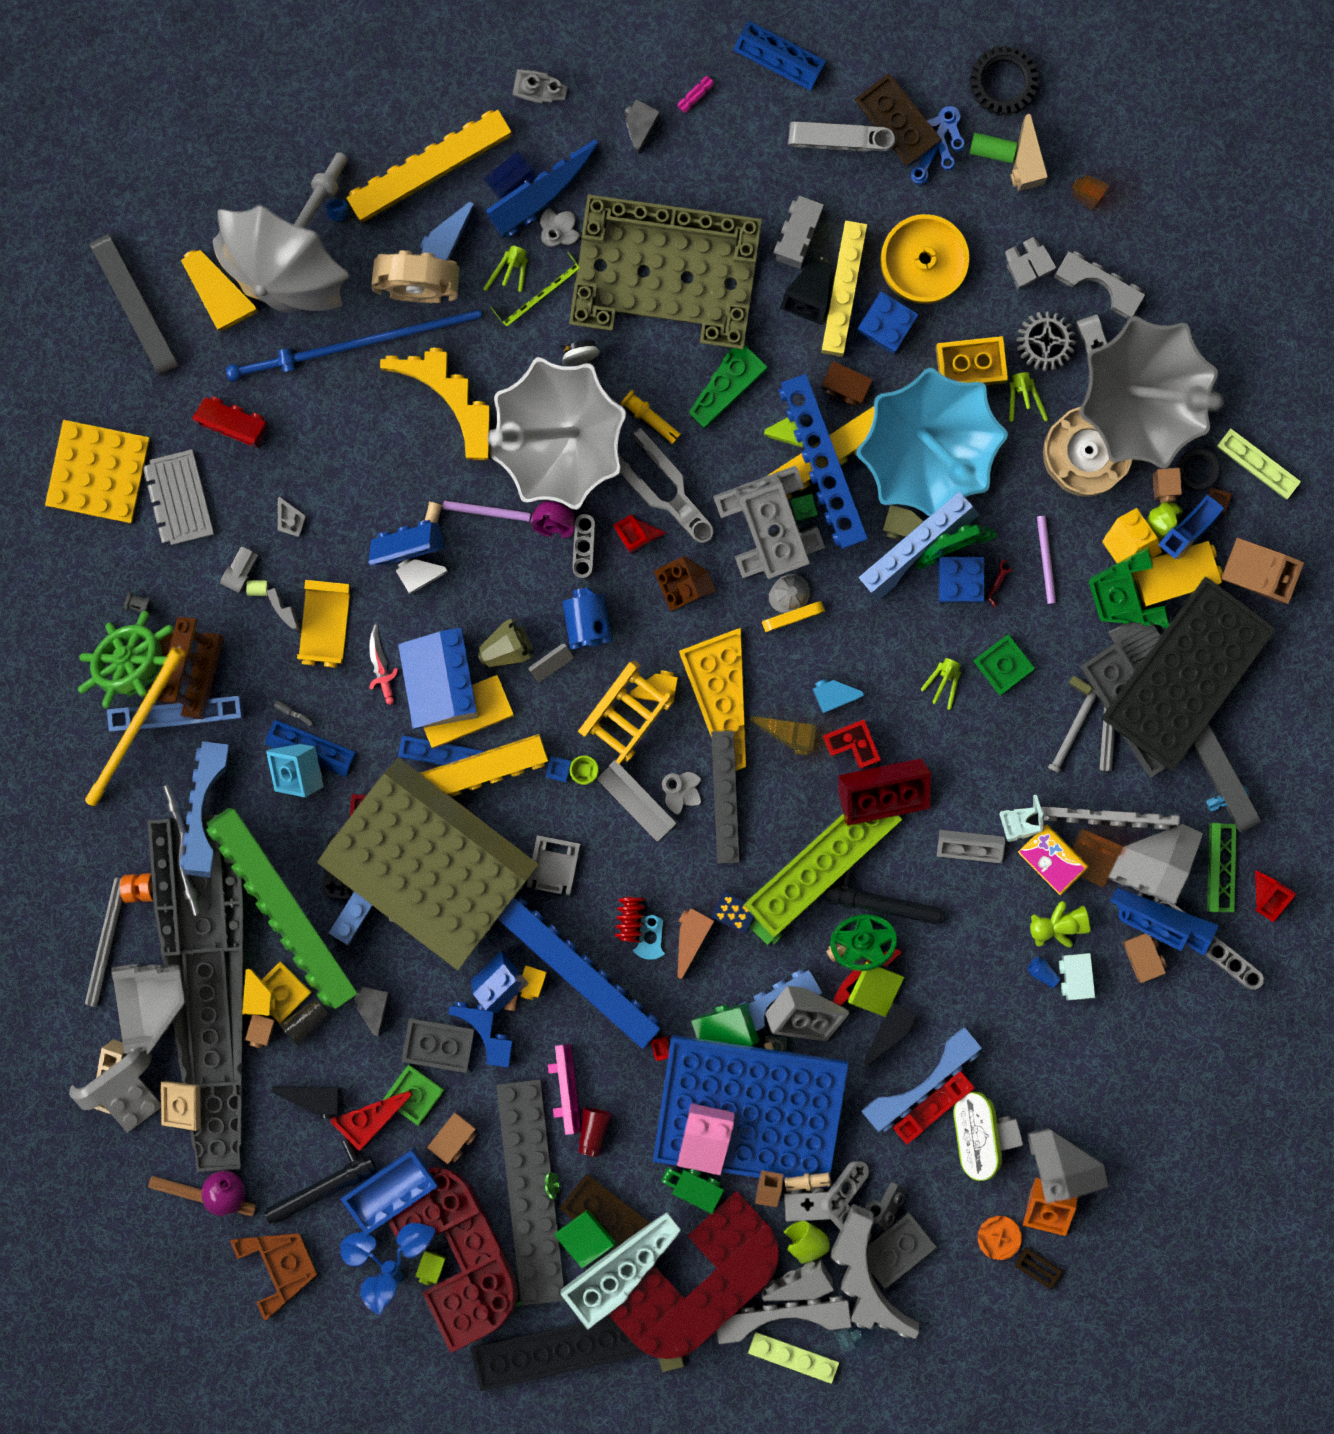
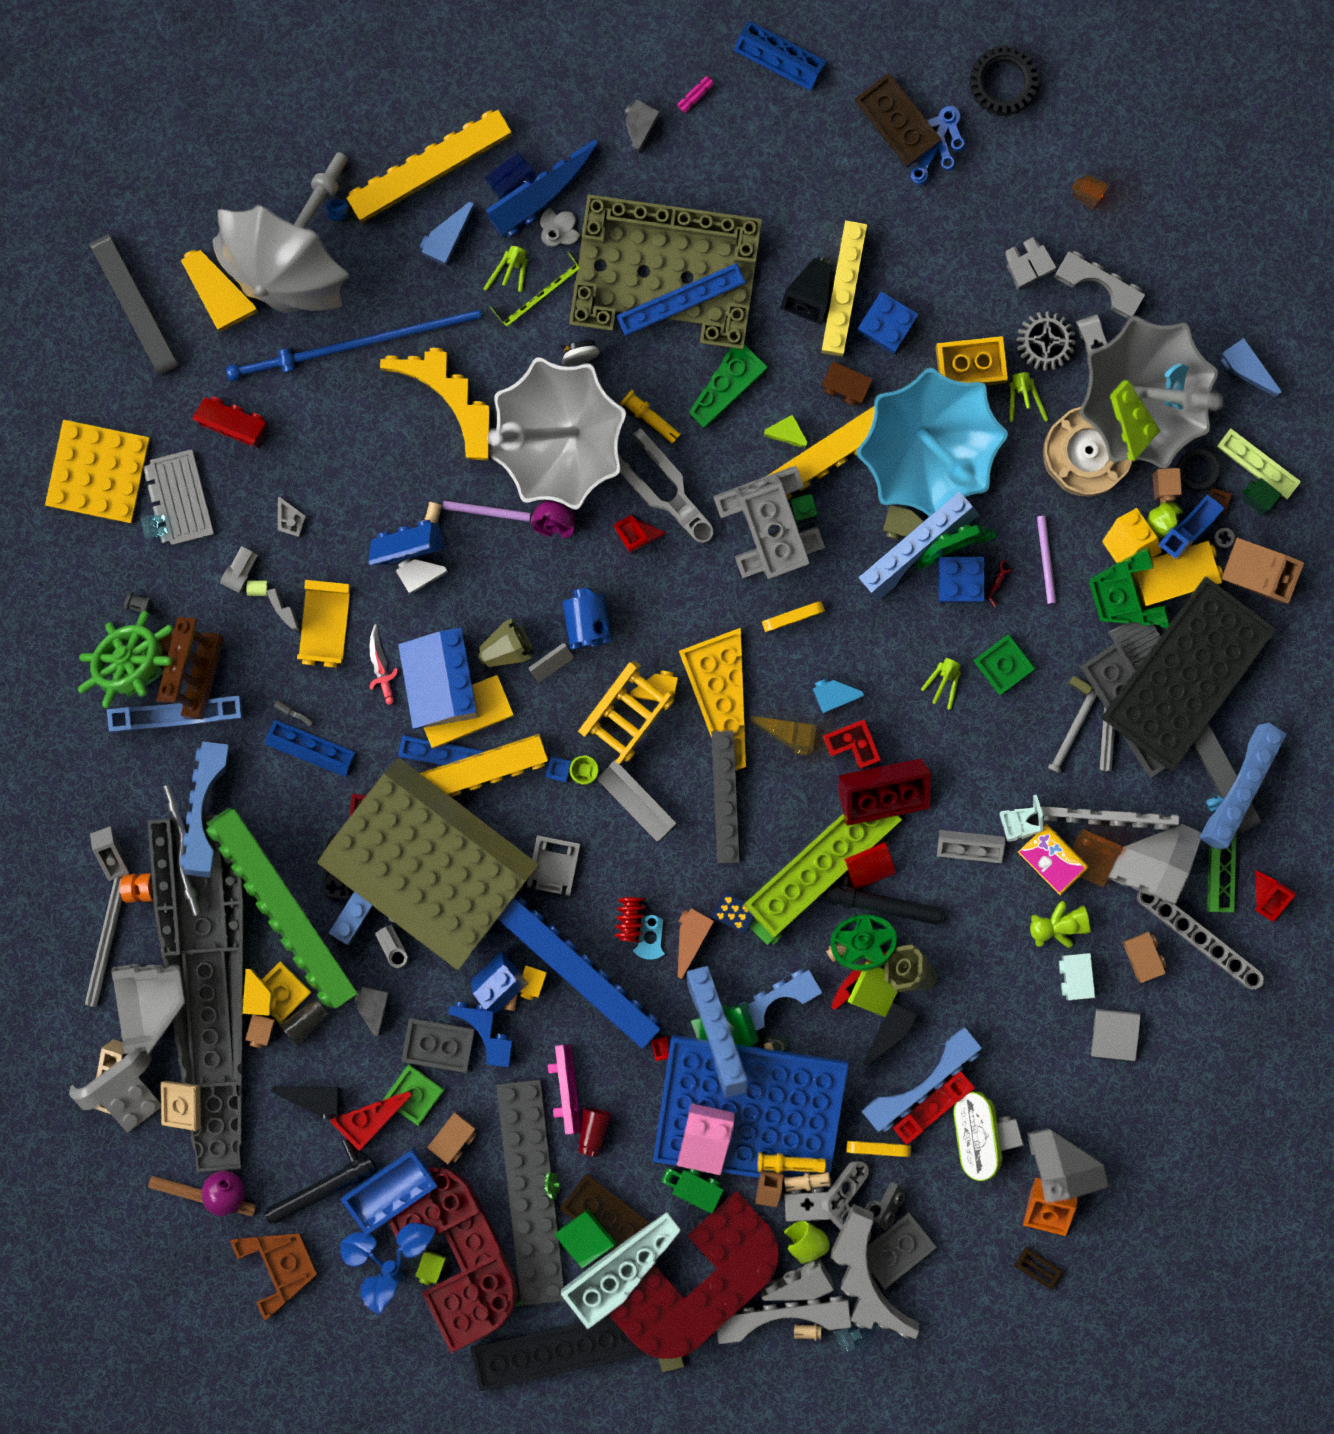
yellow piece [85,647,185,806] -> none
medium azure slope [266,744,324,797] -> none
tan piece [372,251,460,303] -> none
light grey connector [512,69,567,104] -> none
light grey beam [573,514,595,579] -> none
reddish brown slope [654,556,716,611] -> none
light grey plate [662,772,701,814] -> none
yellowish green plate [748,1332,839,1384] -> none
light grey slope [765,985,849,1041] -> none
light grey piece [769,574,810,613] -> none
light grey wedge [774,196,823,269] -> none
blue brick [778,374,867,550] -> none
light grey piece [788,122,896,151] -> none
yellow piece [881,214,969,304] -> none
bright green pin [970,133,1017,164] -> none
orange tile [977,1215,1022,1260] -> none
tan slope [1010,114,1047,192] -> none
blue cone [1027,957,1060,988] -> none
blue wedge [1110,888,1218,956] -> none
none -> light grey slope [90,826,129,881]
none -> clear light blue tile [141,515,167,540]
none -> light grey piece [375,925,409,969]
none -> blue tile [616,263,746,337]
none -> medium blue arch [687,966,747,1098]
none -> yellow pin [758,1152,825,1173]
none -> tan pin [794,1323,821,1341]
none -> red slope [844,842,896,890]
none -> yellow beam [846,1141,911,1157]
none -> olive cone [885,944,937,992]
none -> light grey slope [1091,1009,1140,1061]
none -> lime wing [1110,381,1161,461]
none -> medium azure piece [1164,363,1190,410]
none -> medium blue arch [1199,723,1287,849]
none -> flat silver bush [1214,528,1235,548]
none -> medium blue slope [1220,338,1281,397]
none -> dark green brick [1242,478,1282,515]

